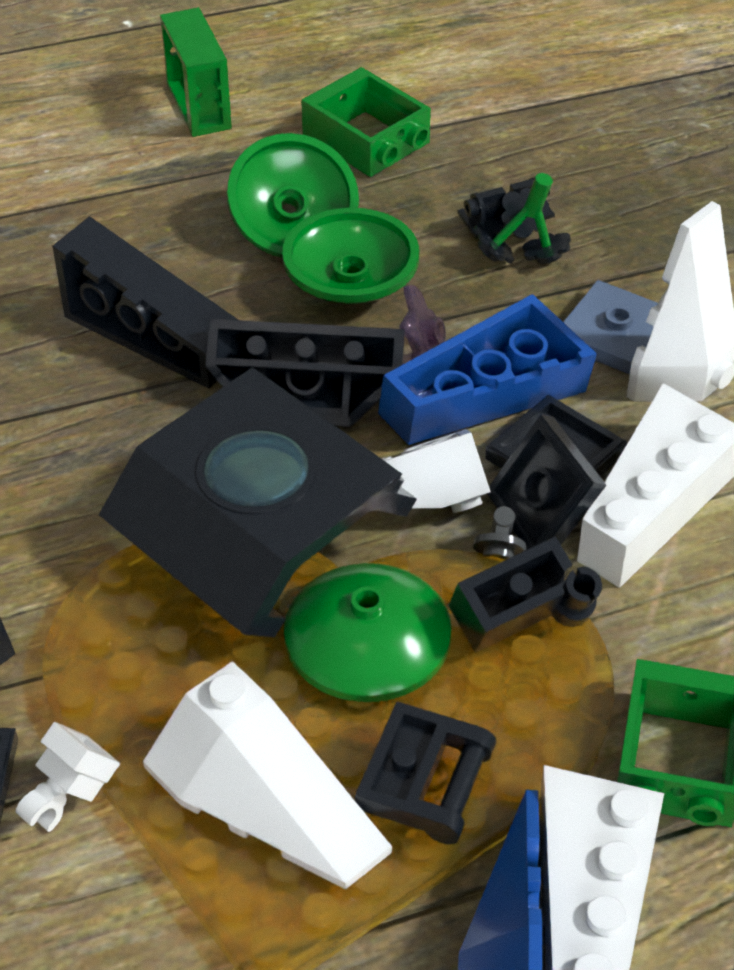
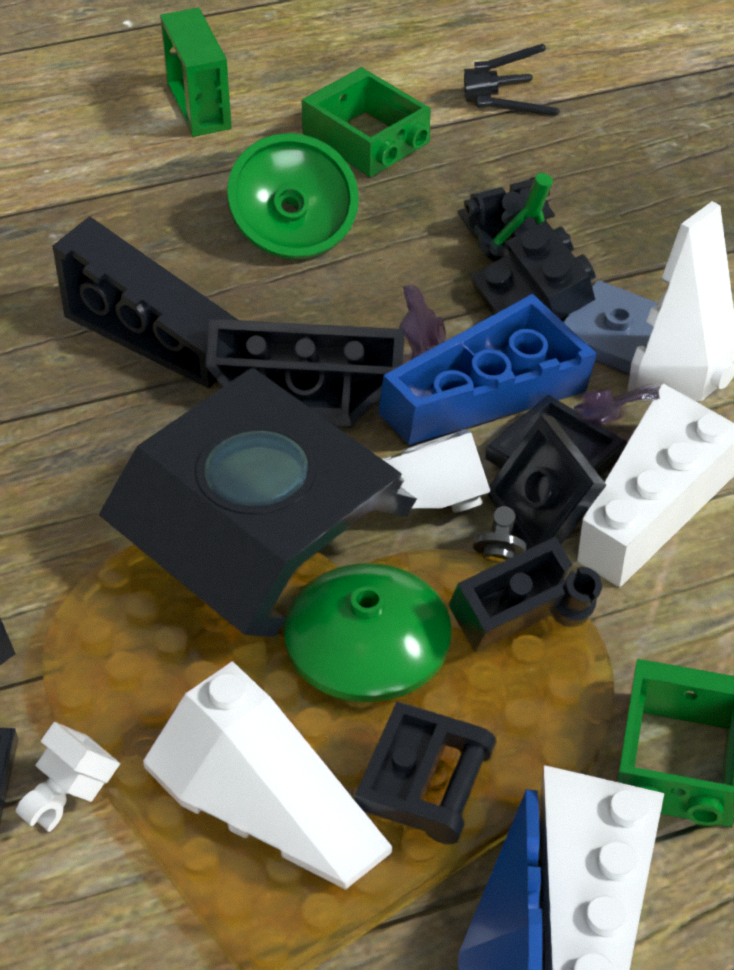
green dish [282,207,420,304] -> none
none -> black plant [464,44,560,116]
none -> black plate [470,220,596,319]
none -> clear purple plate [574,384,661,424]

